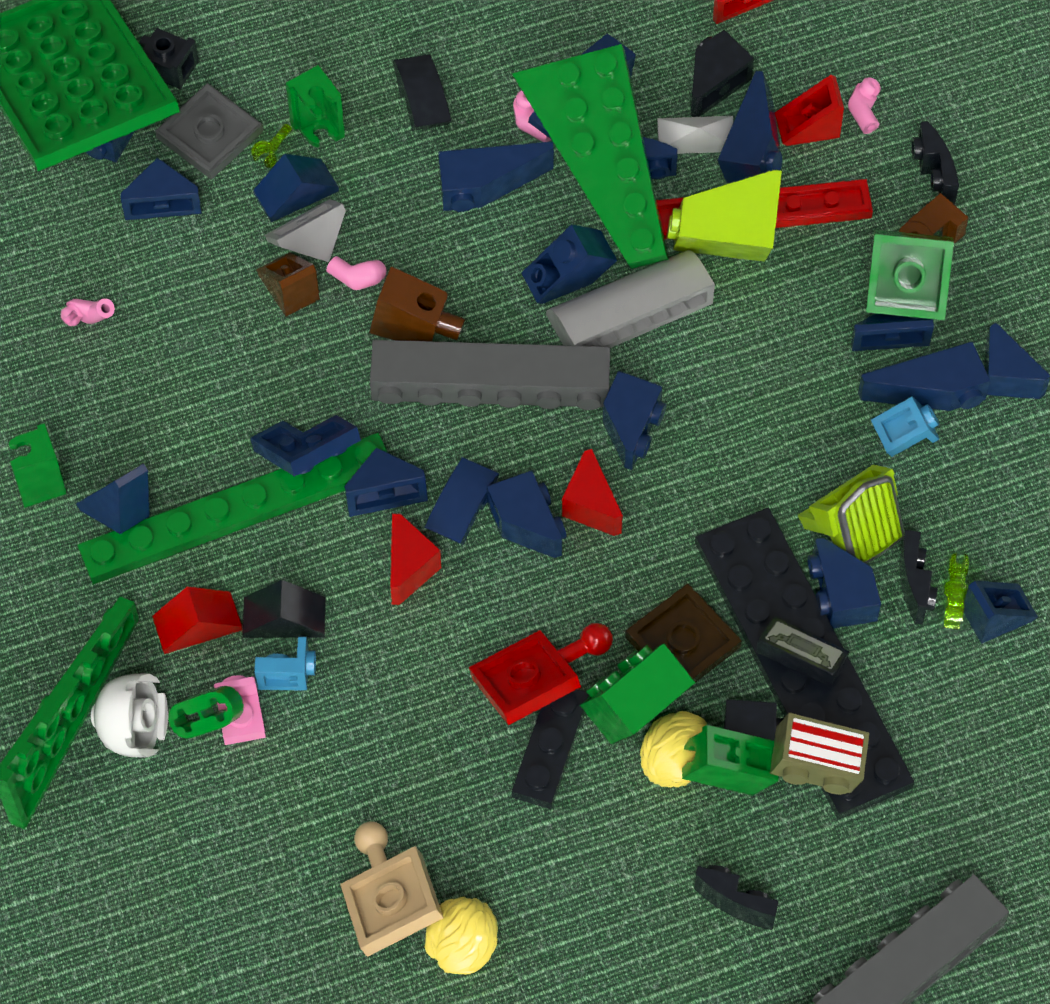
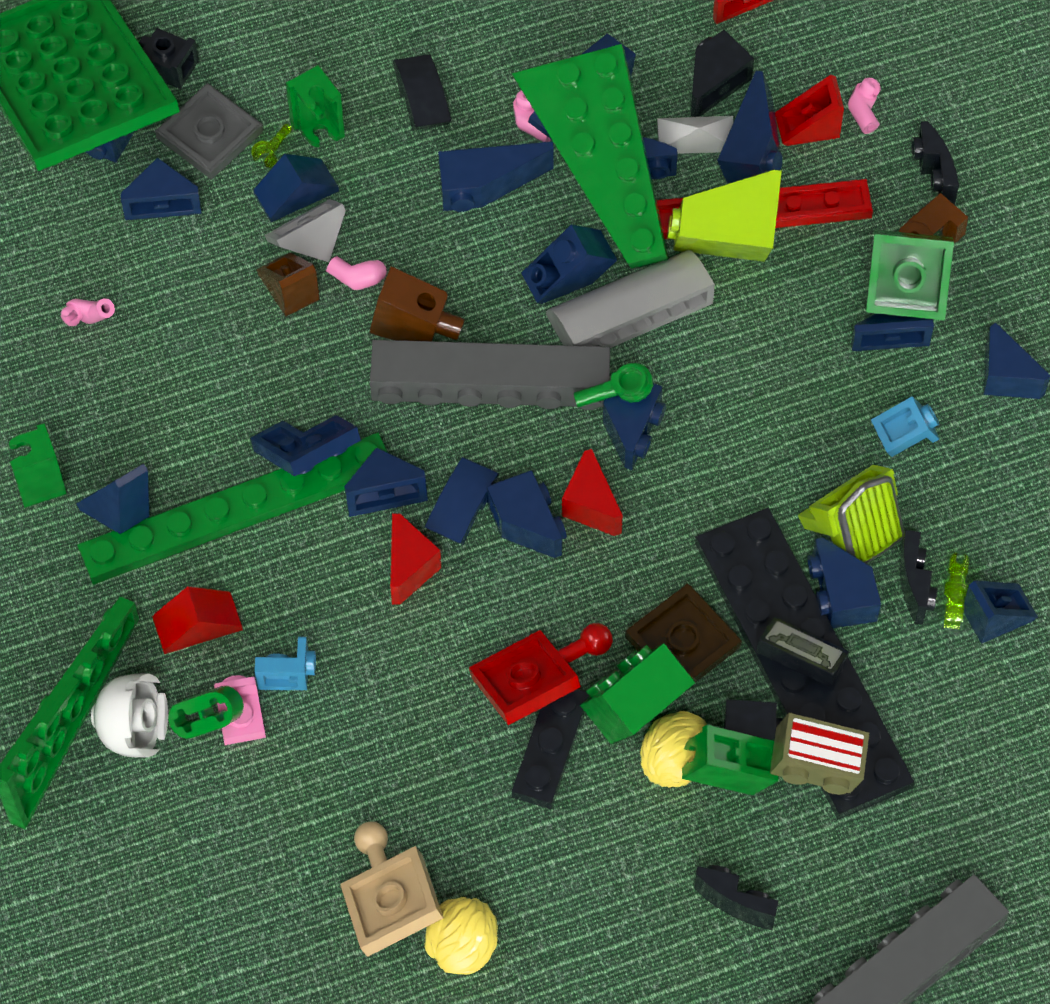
black slope [242,580,326,638] -> none
dark blue slope [858,341,990,411] -> none
none -> green plate [574,363,653,408]

